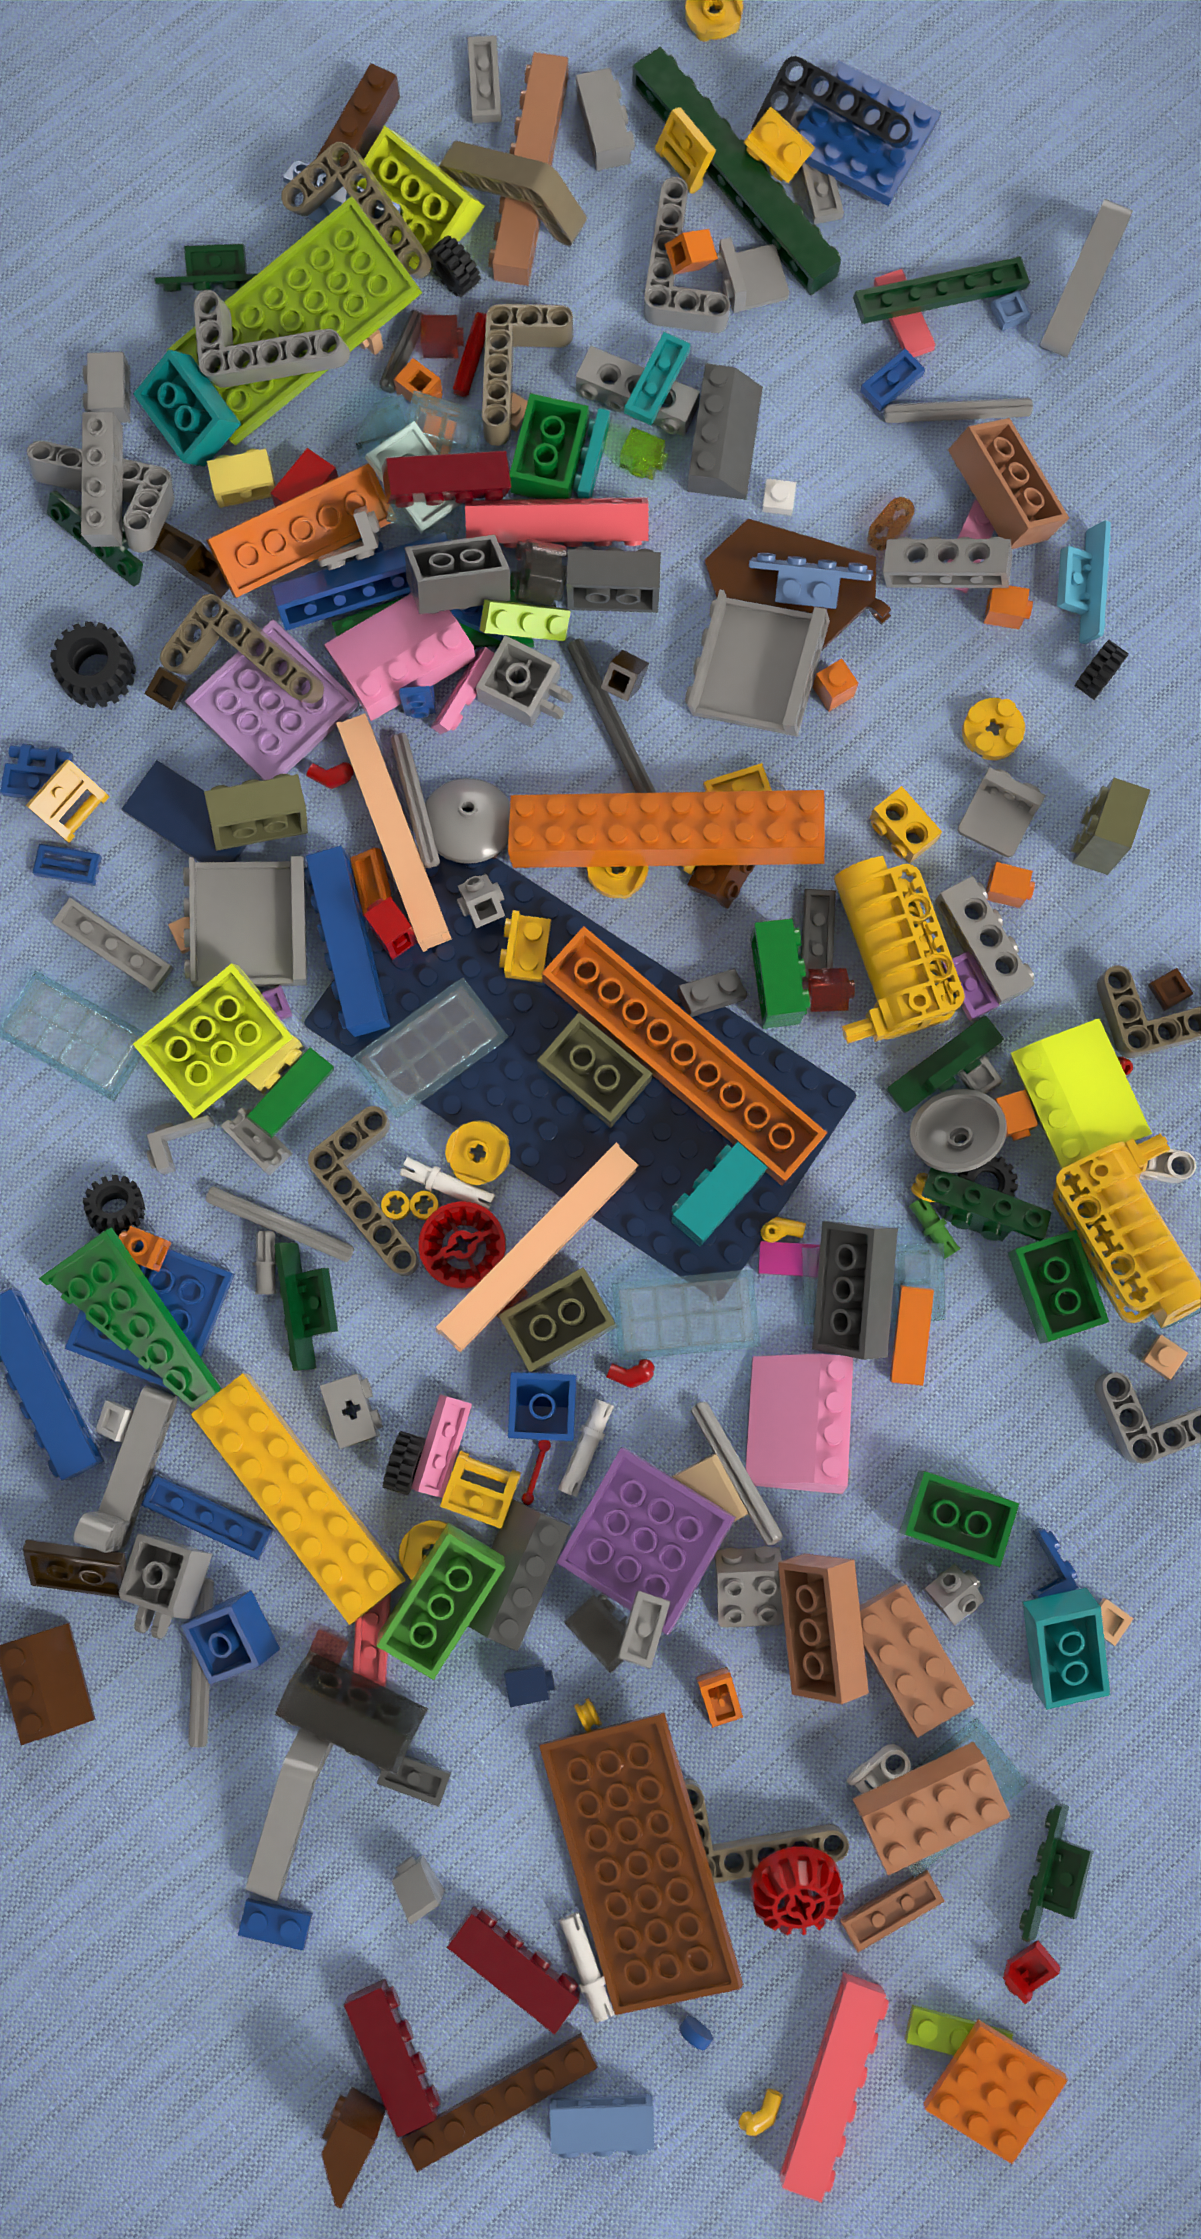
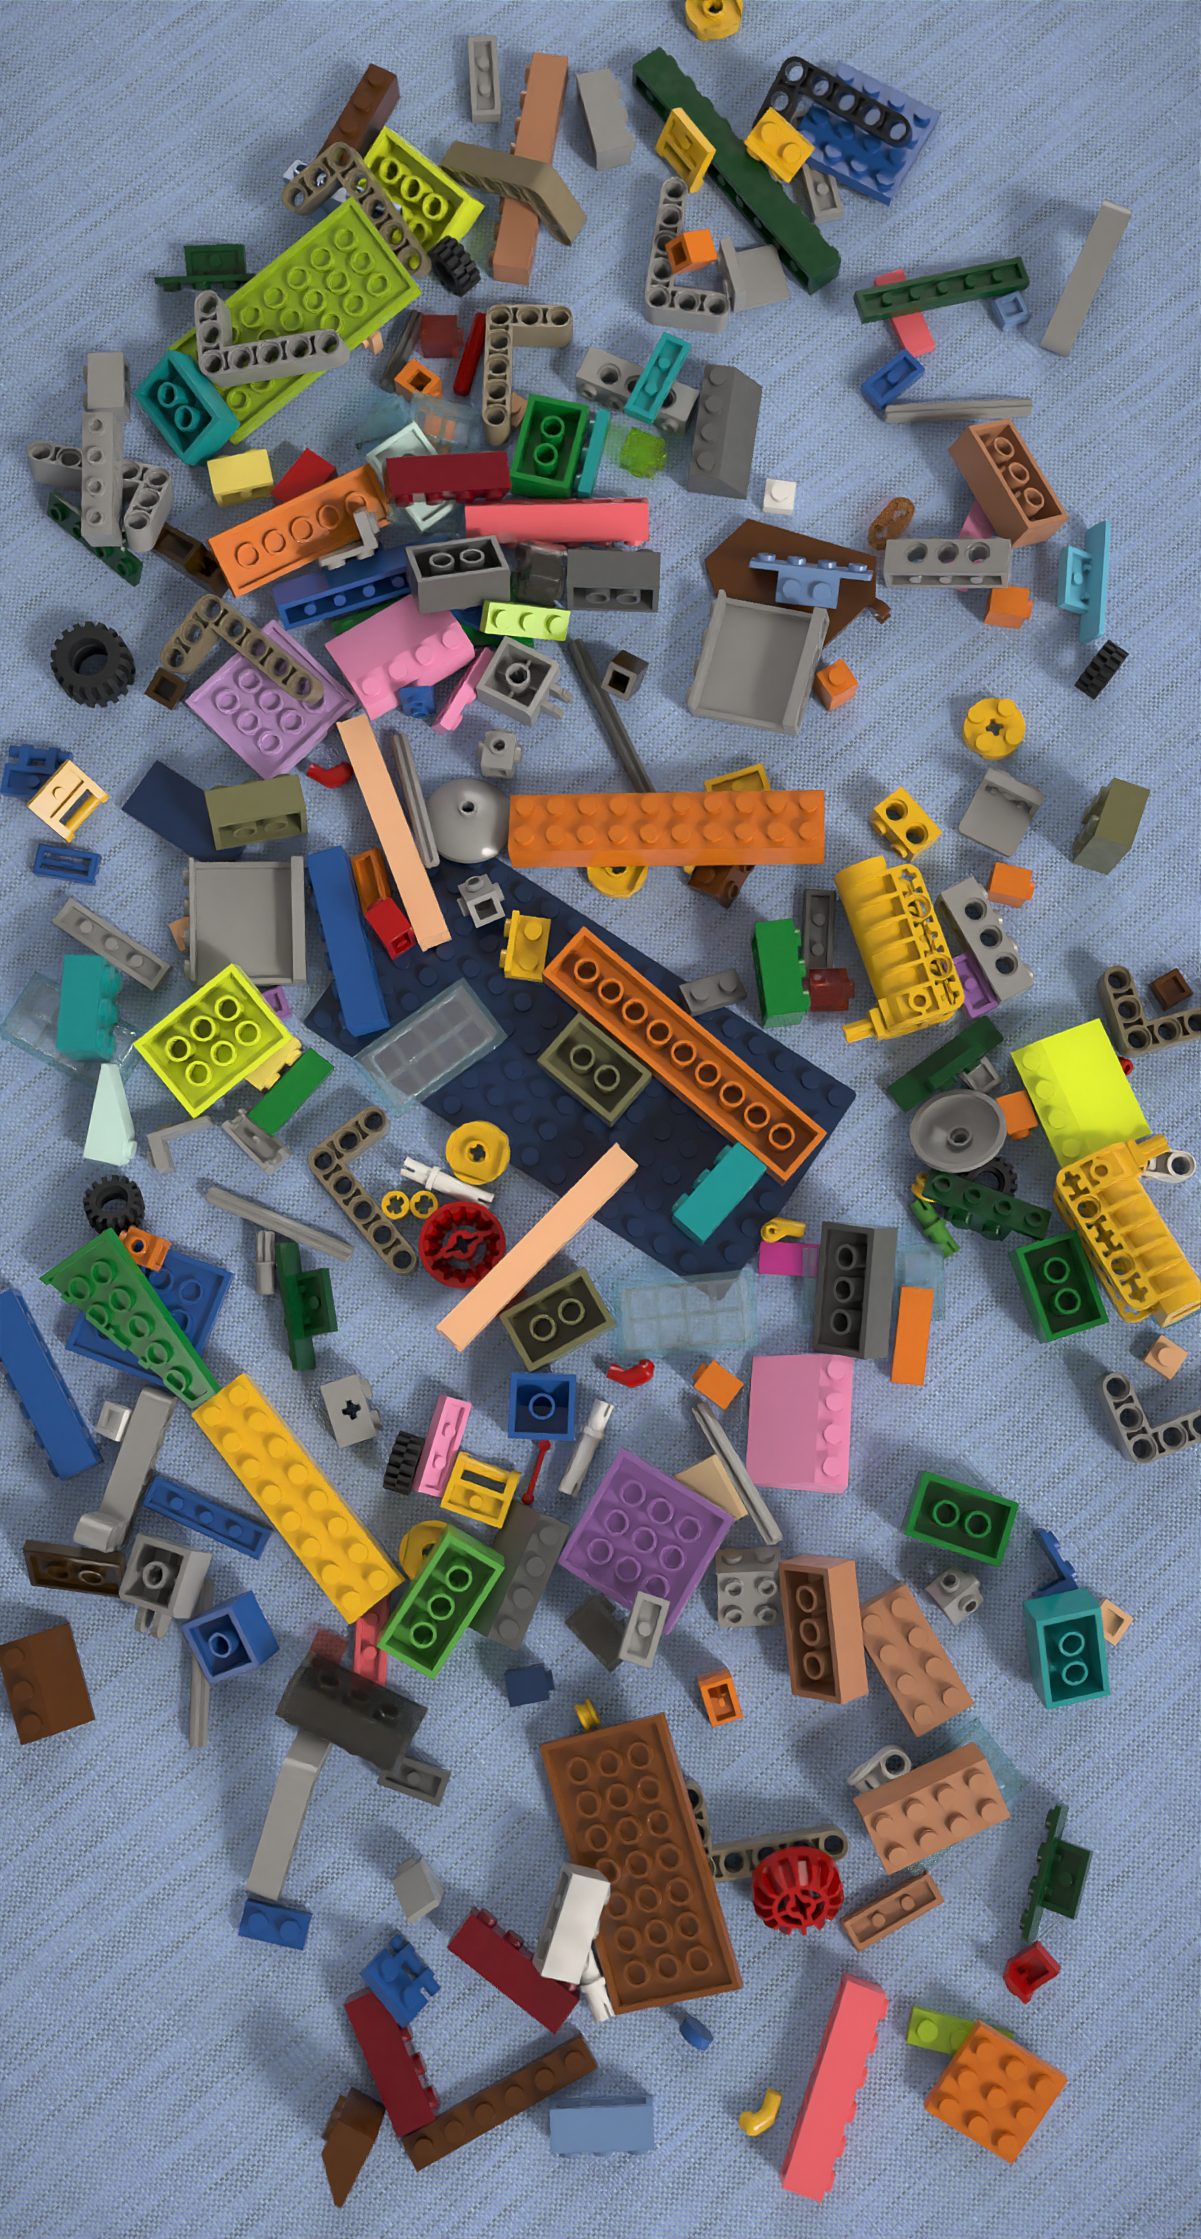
none -> teal brick [56,954,122,1063]
none -> light aqua slope [83,1063,137,1166]
none -> blue plate [359,1933,441,2028]
none -> light grey brick [477,728,523,780]
none -> brick [532,1862,611,1984]
none -> orange brick [692,1360,744,1410]

